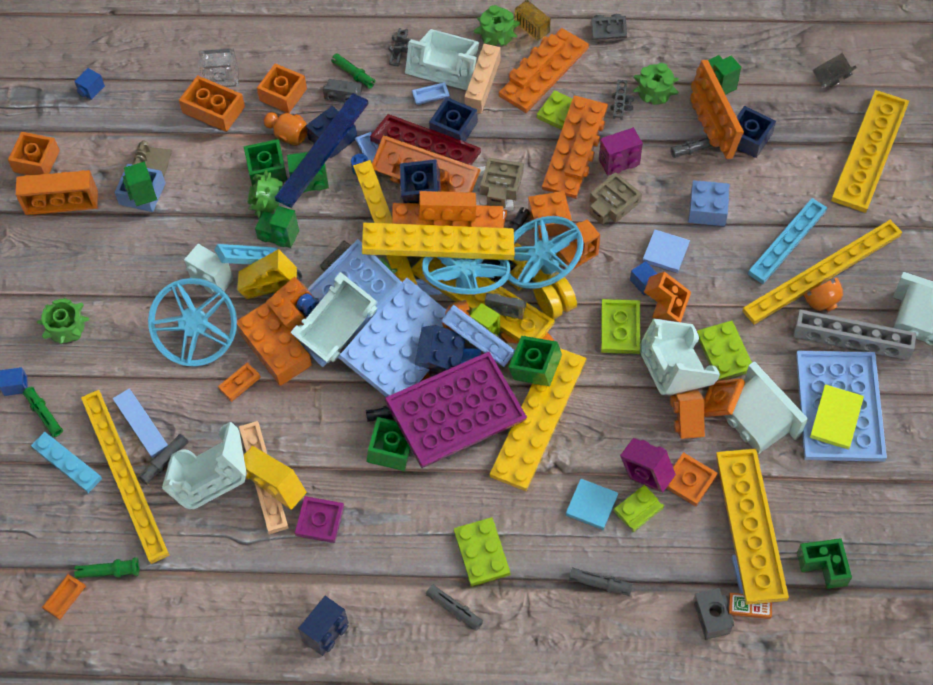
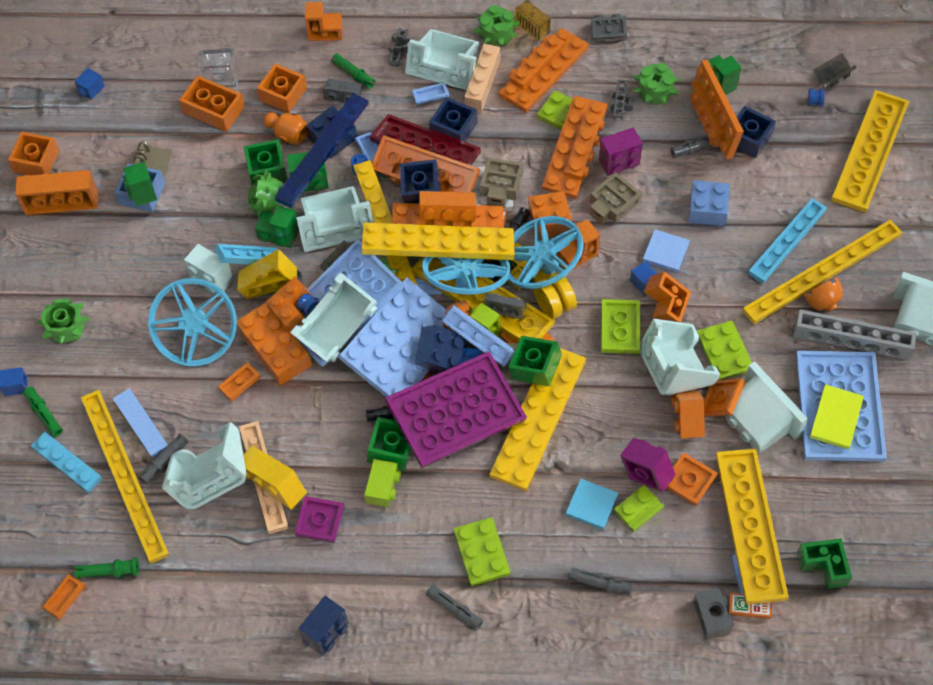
none -> light aqua windscreen [296,186,373,252]
none -> orange brick [305,2,343,41]
none -> lime brick [364,459,401,508]
none -> blue wheel [807,88,825,107]

